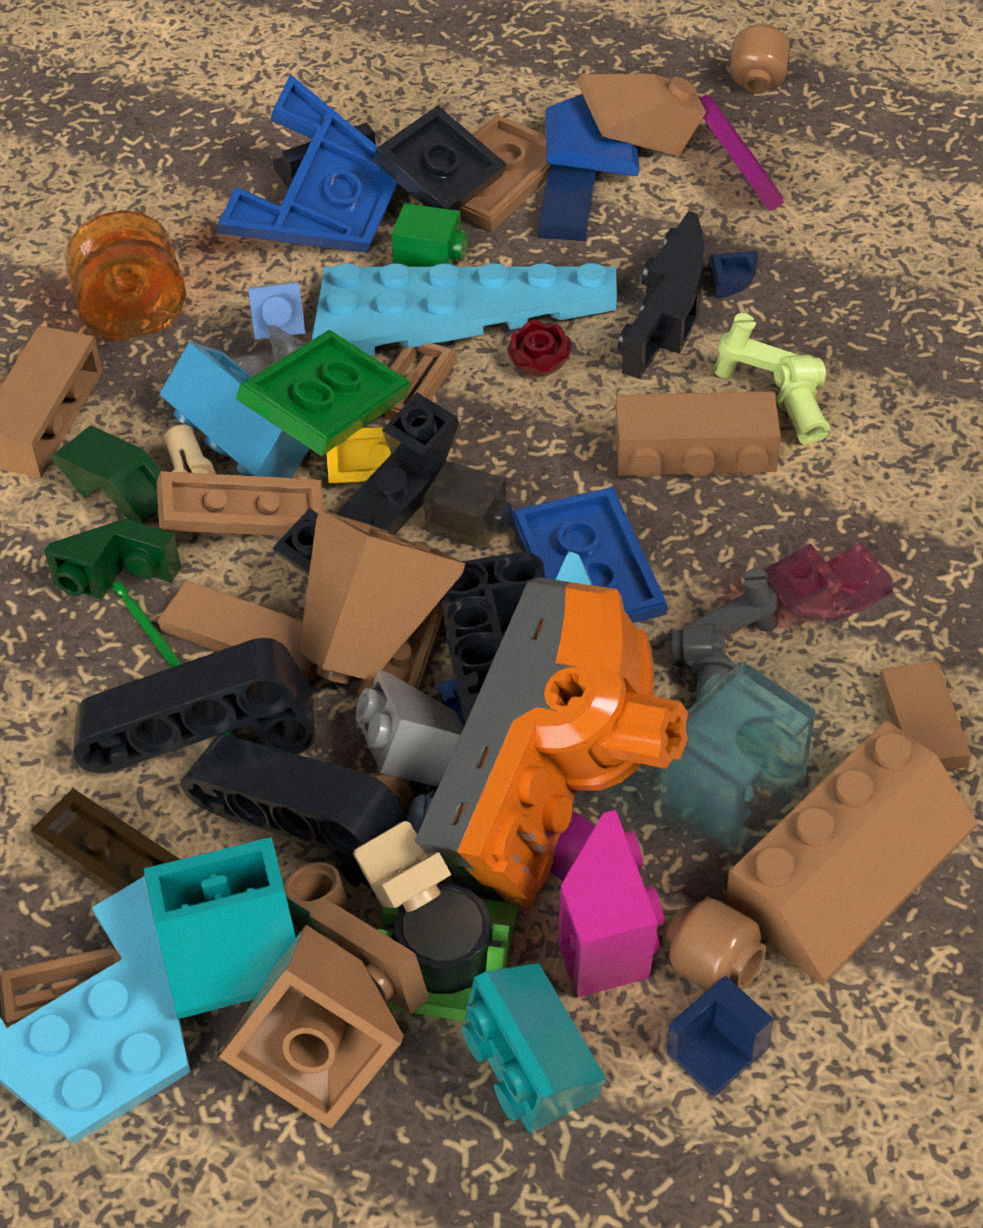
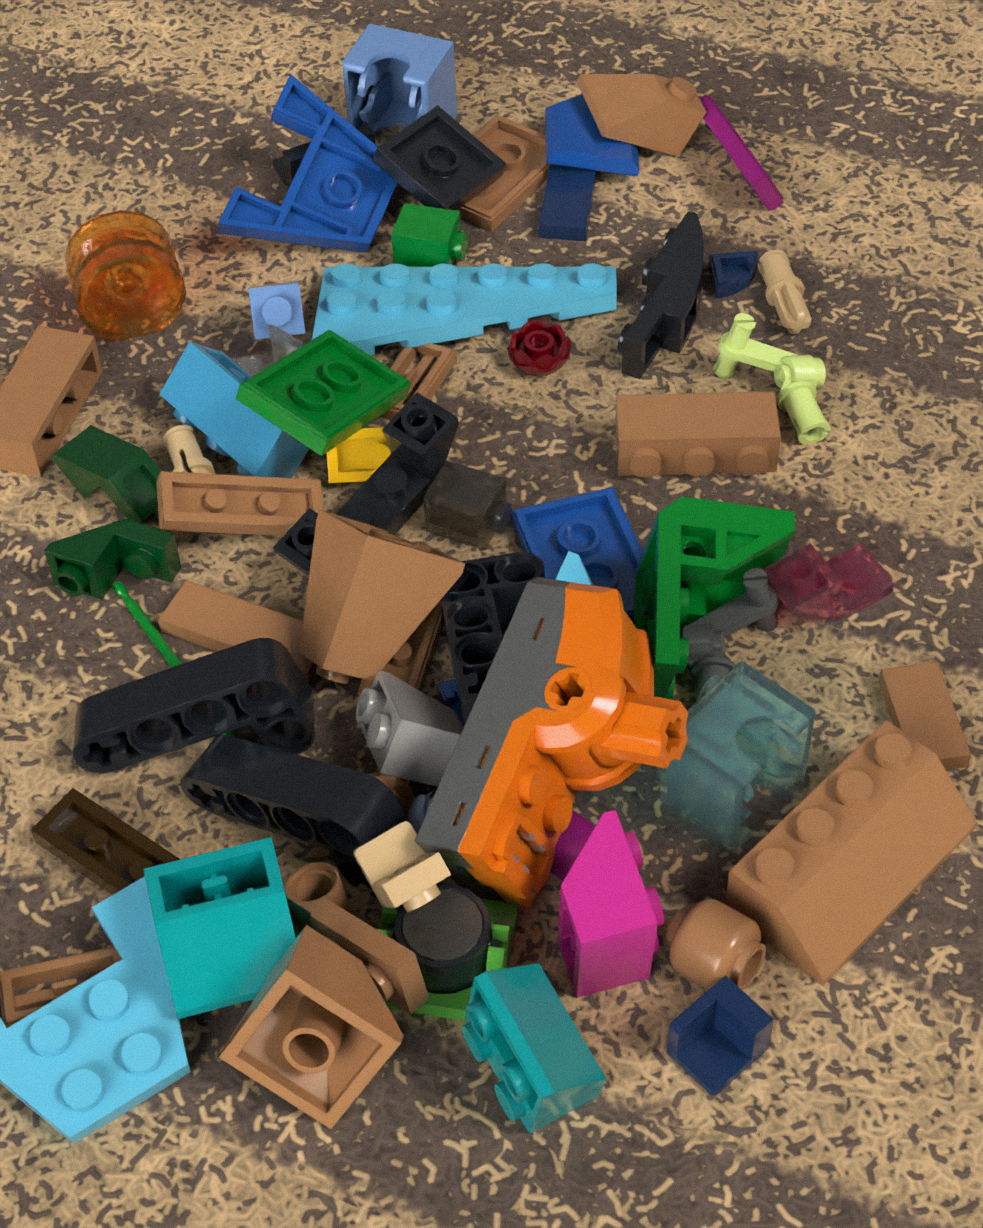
medium nougat head [729,23,790,94] -> none
none -> medium blue piece [342,24,457,135]
none -> green bracket [633,496,795,700]
none -> tan axle [757,249,812,335]

